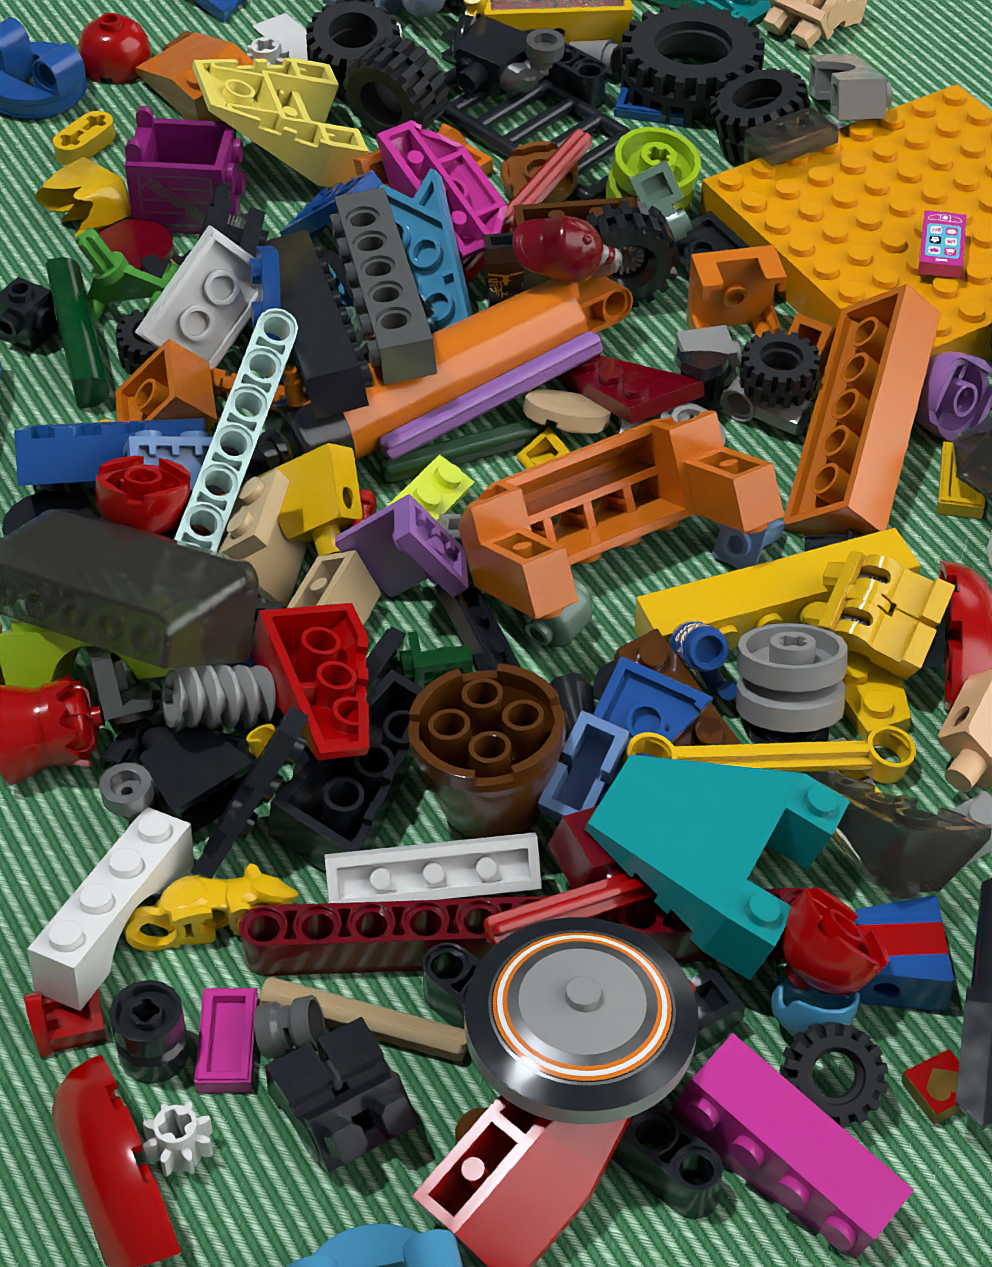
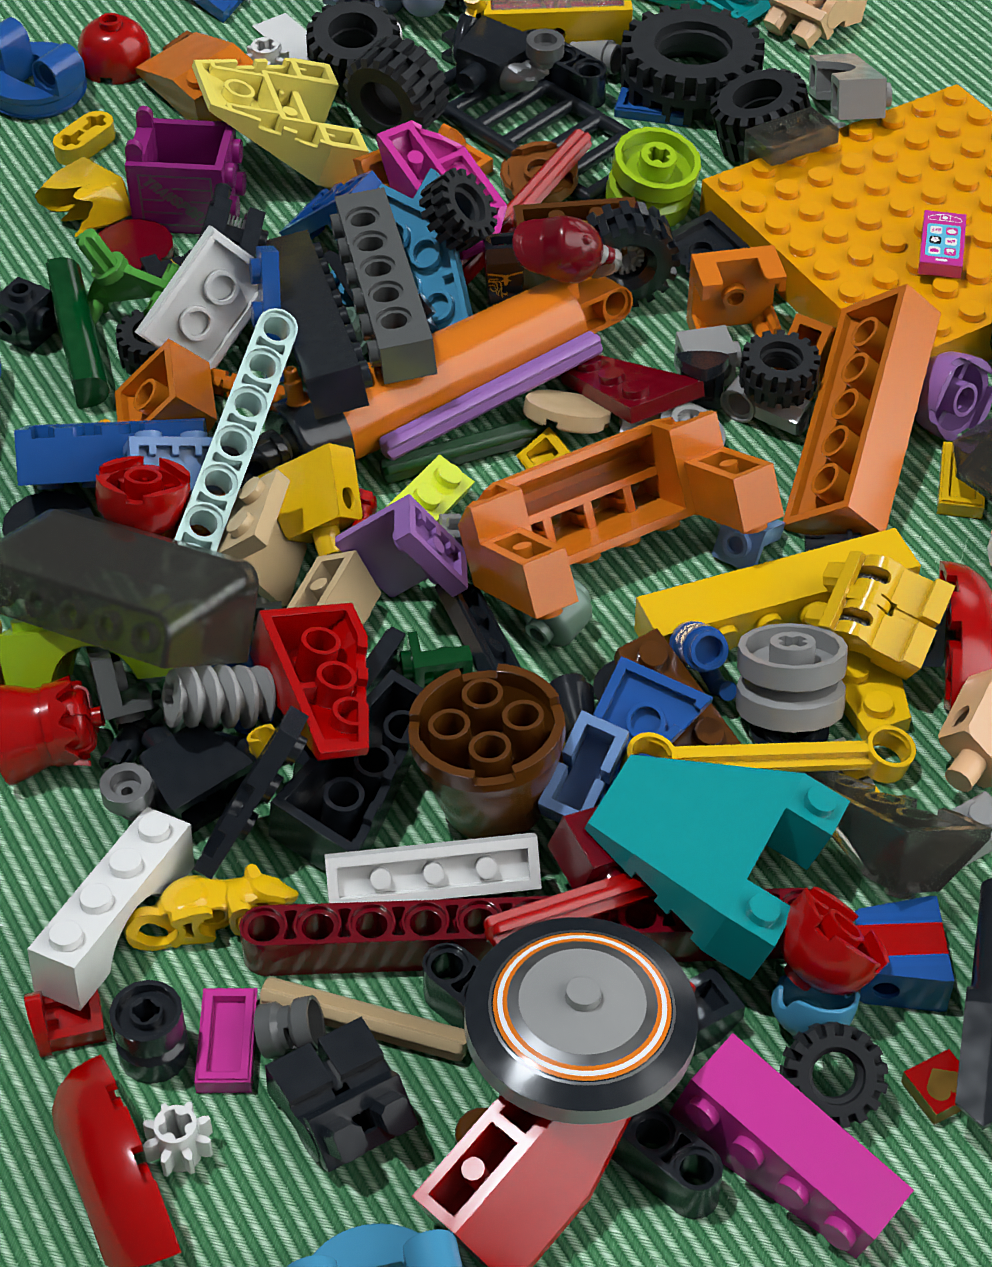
sand green plate [628,160,693,242] -> none
none -> black tyre [419,168,498,252]

